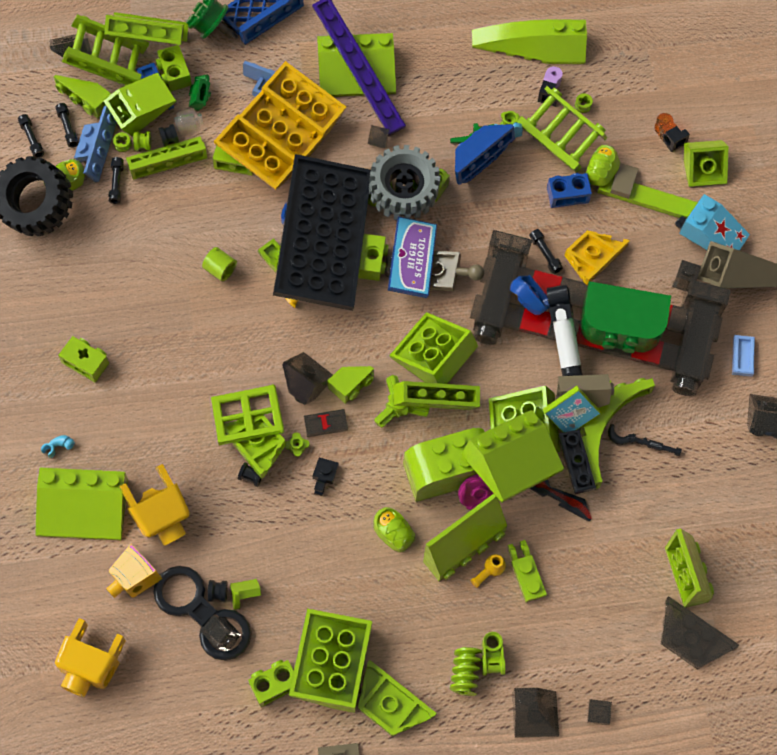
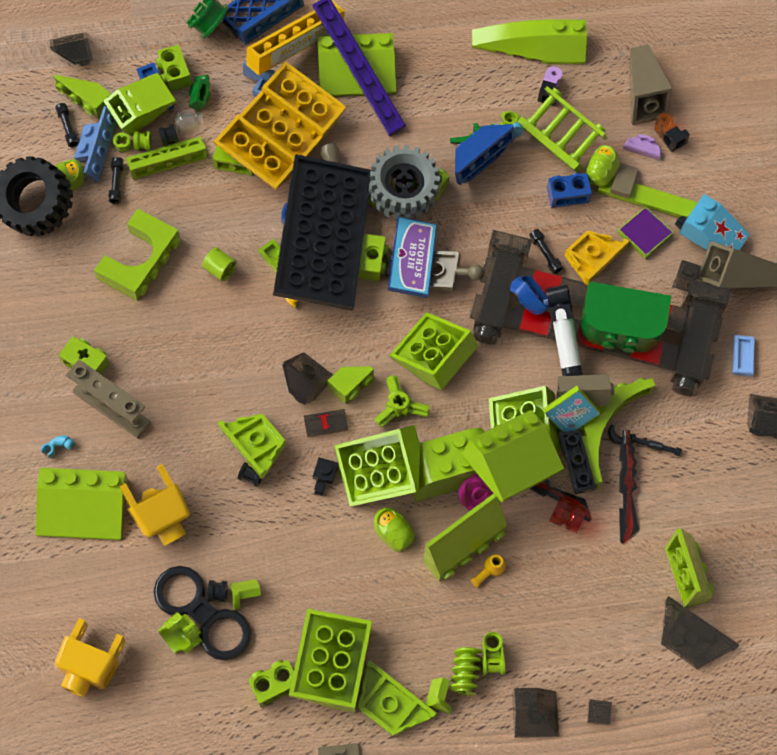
black bar [17,114,44,158] -> none
lime fence [62,14,150,86] -> none
lime fence [104,12,189,45] -> none
yellow torso [106,544,162,598] -> none
clear smoke brick [201,614,241,651] -> none
lime window [211,384,284,446] -> none
lime plate [285,432,310,457] -> none
clear smoke slope [368,125,390,148] -> none
lime brick [394,381,480,410] -> none
lime hinge [507,540,547,603] -> none
lime bush [575,93,593,113] -> none
lime slope [684,140,729,187] -> none
none -> dark tan fence [66,359,151,439]
none -> lime arch [94,209,181,301]
none -> lime hair [158,612,202,654]
none -> yellow brick [246,0,345,75]
none -> dark tan cone [320,143,340,163]
none -> lime slope [334,425,420,507]
none -> lime tile [425,677,452,714]
none -> clear red wheel [549,497,588,534]
none -> dark purple tile [617,206,674,259]
none -> black sword [619,430,639,544]
none -> lavender tile [623,134,661,160]
none -> dark tan slope [629,44,672,125]

